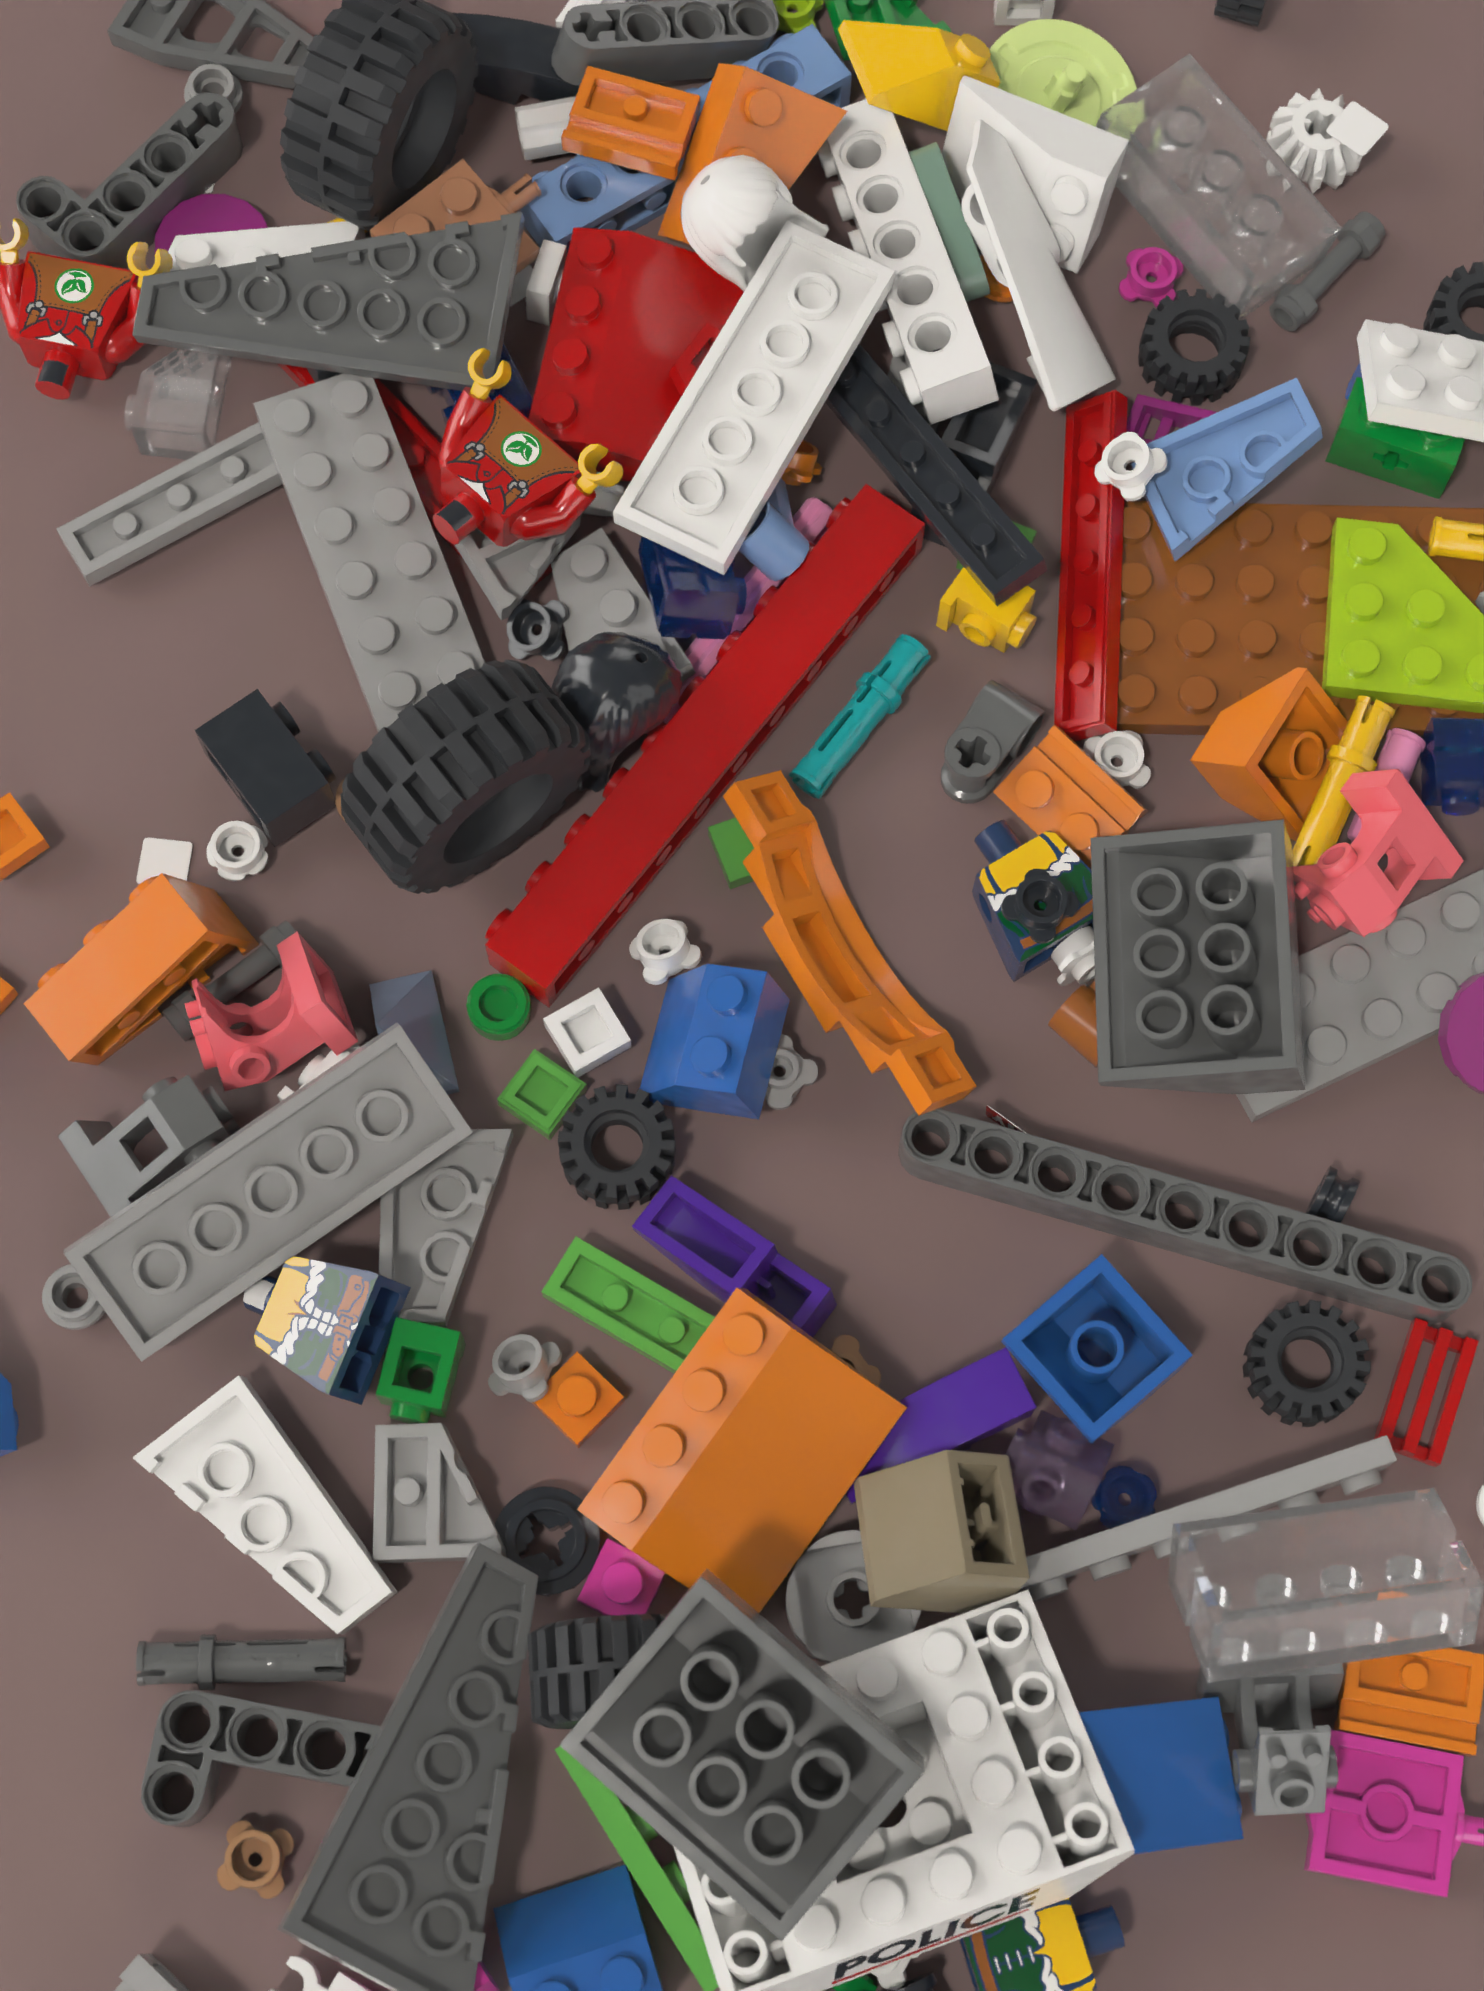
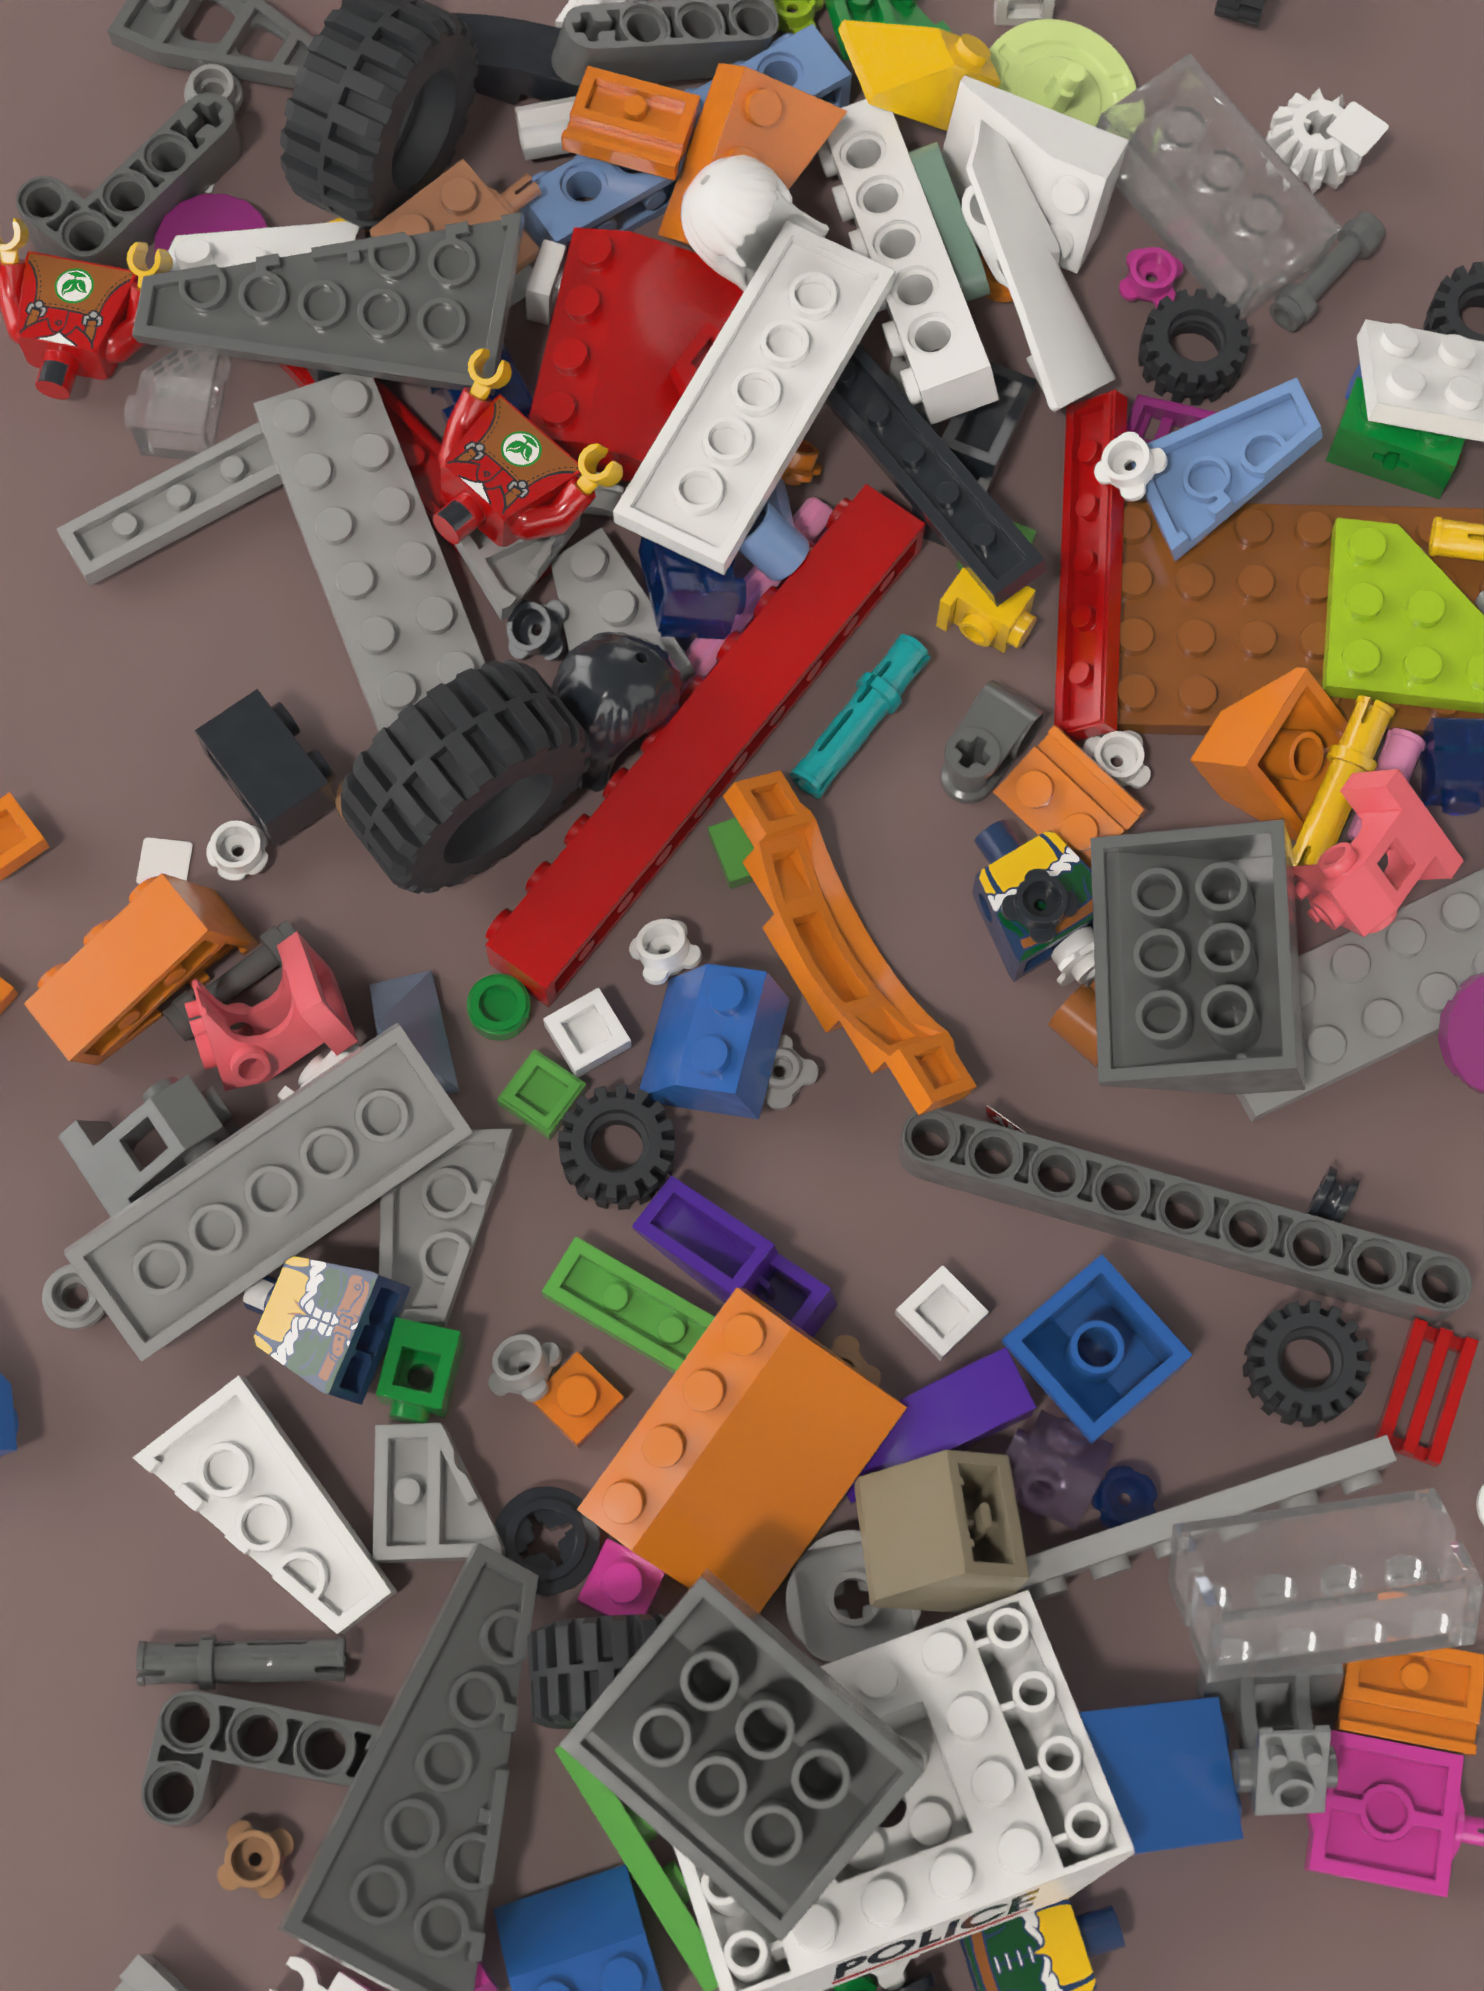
none -> white plate [895,1265,989,1361]

